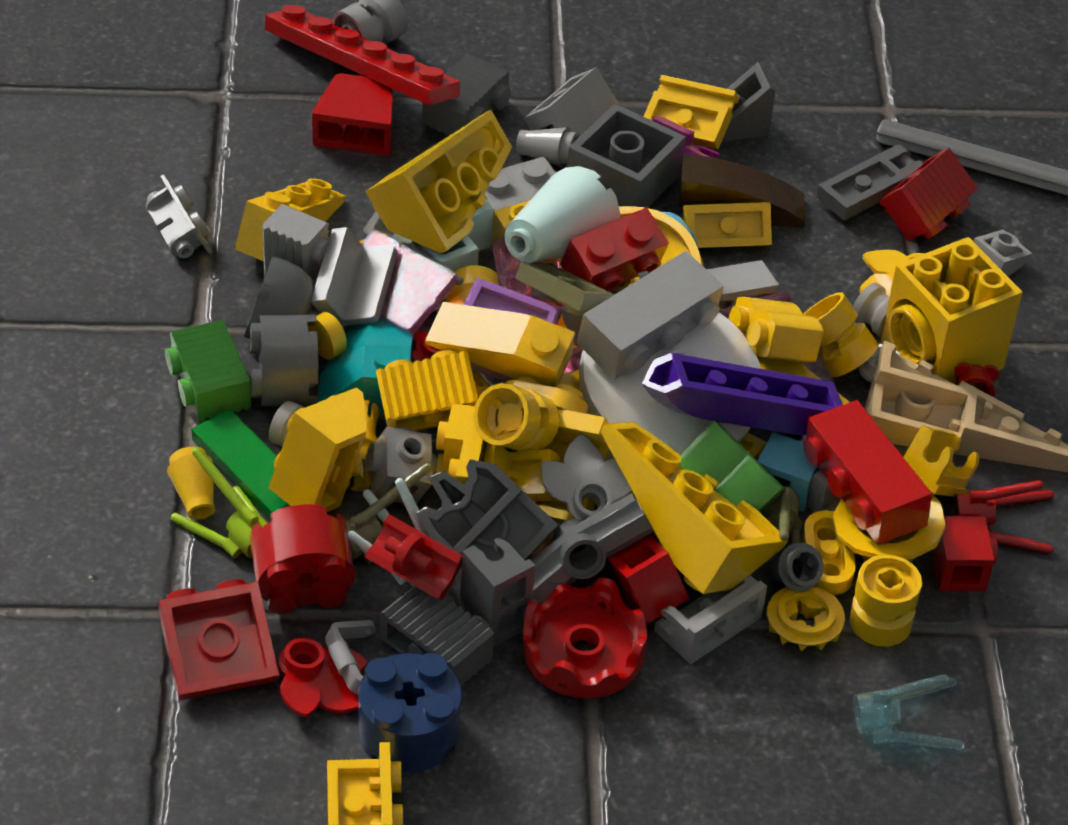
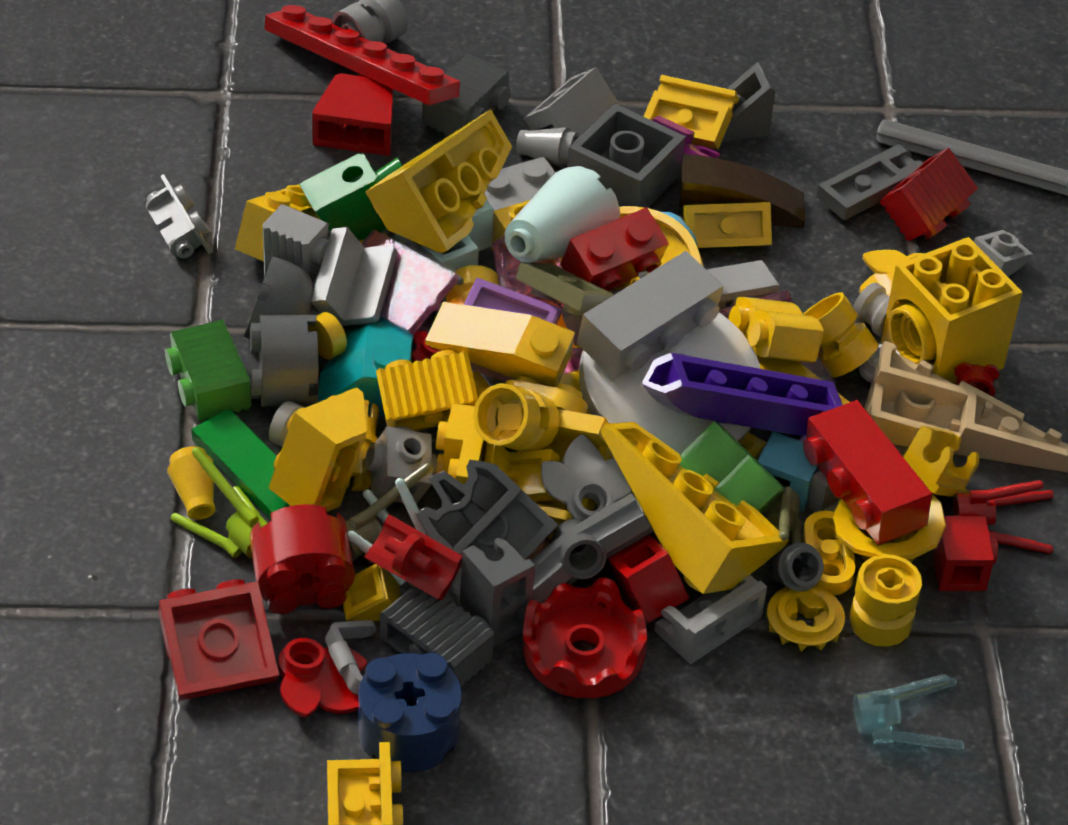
none -> green torso [299,154,403,241]
none -> yellow slope [343,564,401,621]

